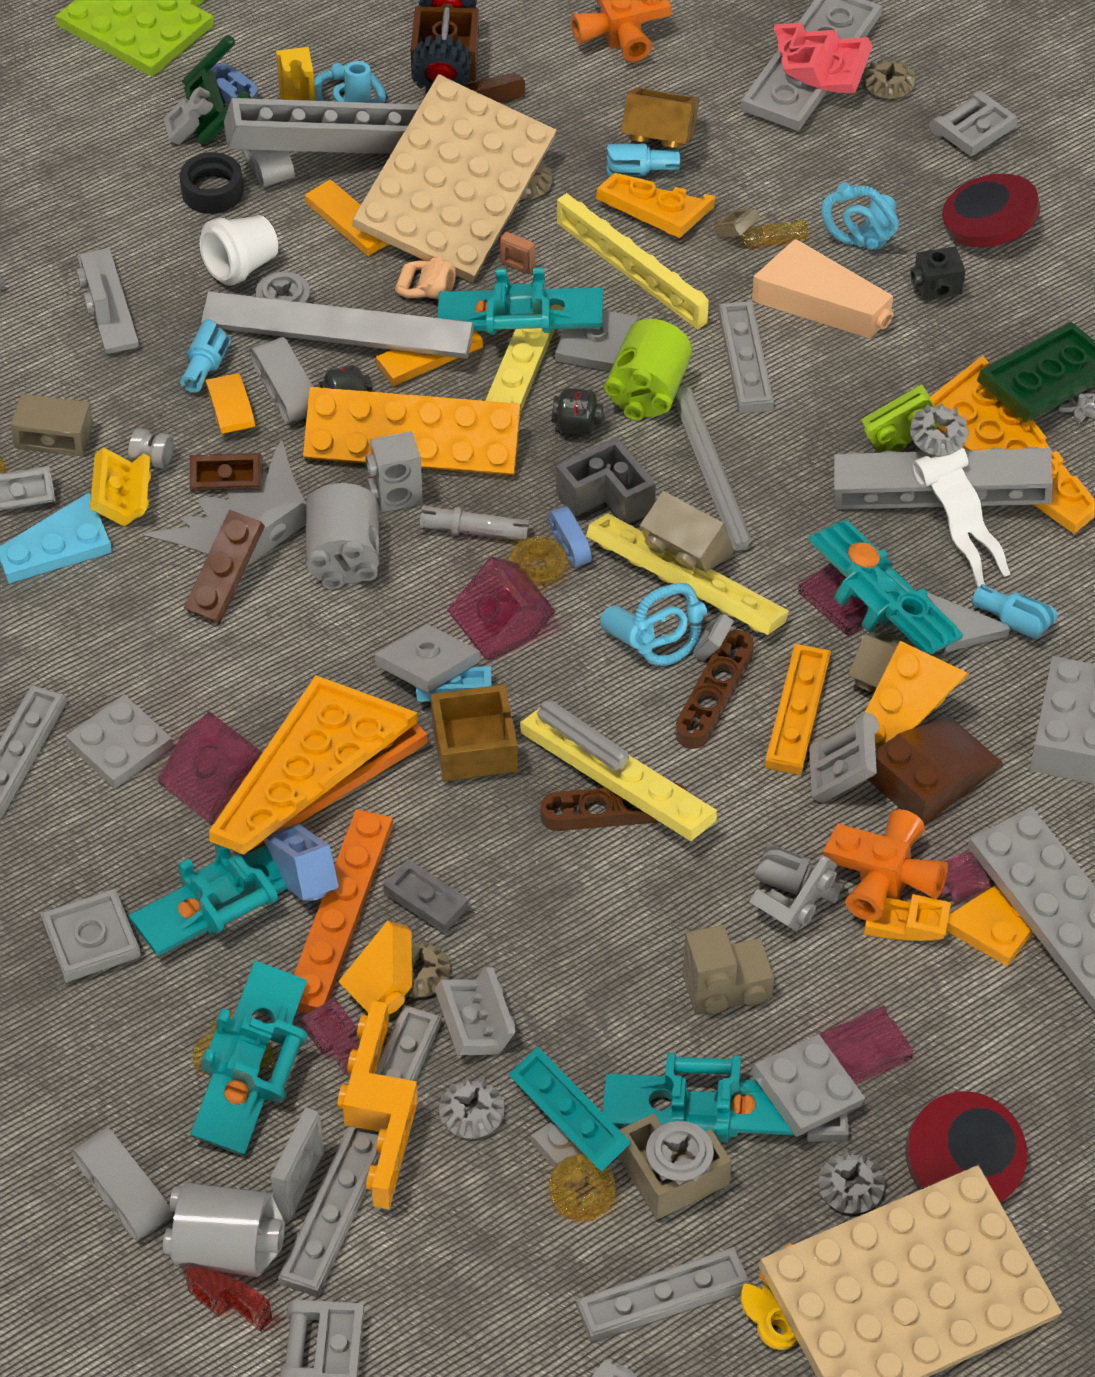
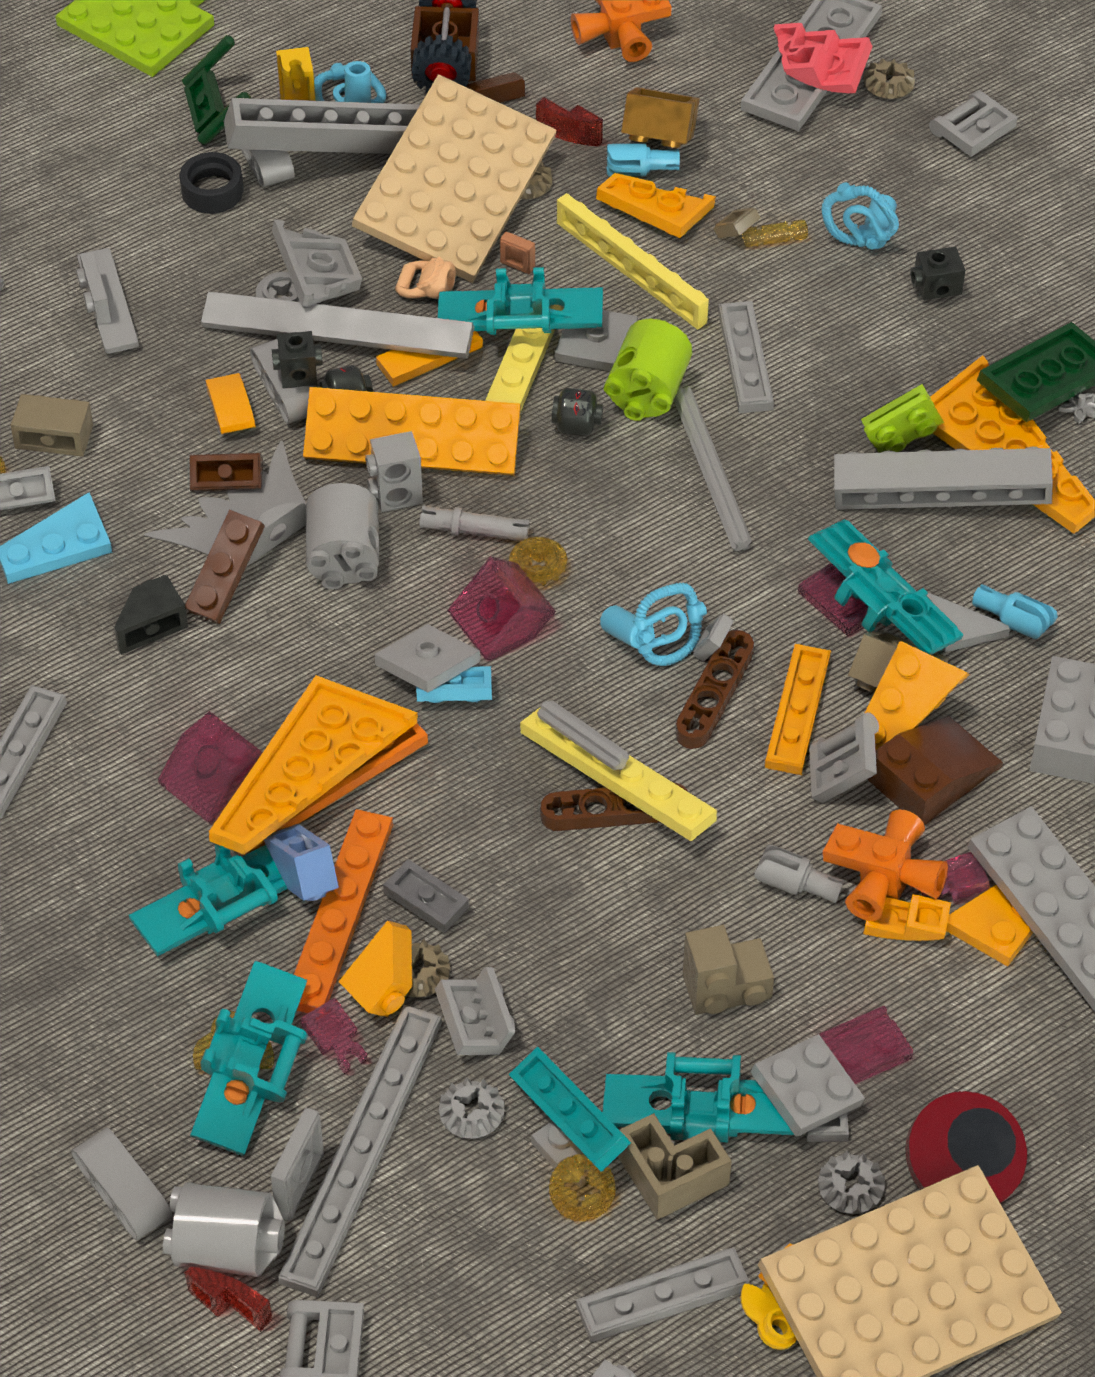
light grey plate [40,888,141,983] -> none
light grey plate [66,694,173,789] -> none
yellow bracket [90,447,151,527] -> none
light grey wheel [128,428,174,469] -> none
light grey plate [163,87,213,145] -> none
medium azure arm [180,319,232,392] -> none
white piece [199,215,278,286] -> none
medium blue beam [210,64,258,105] -> none
light orange tile [305,179,388,256] -> none
light orange bracket [337,1001,418,1210] -> none
pearl gold piece [430,684,518,782] -> none
medium blue beam [548,506,592,568] -> none
flat silver brick [556,437,656,524] -> none
light yellow plate [586,513,789,635] -> none
dark tan slope [640,491,734,572] -> none
light grey gear [646,1121,714,1186] -> none
light grey bracket [749,855,837,932] -> none
light nougat slope [752,239,893,339] -> none
light grey gear [910,402,969,456] -> none
white flag [912,448,1010,588] -> none
dark red piece [942,174,1041,248] -> none
none -> pearl dark grey slope [114,574,188,655]
none -> pearl dark grey brick [271,331,323,389]
none -> light grey wing [272,219,362,306]
none -> clear red slope [536,97,603,147]

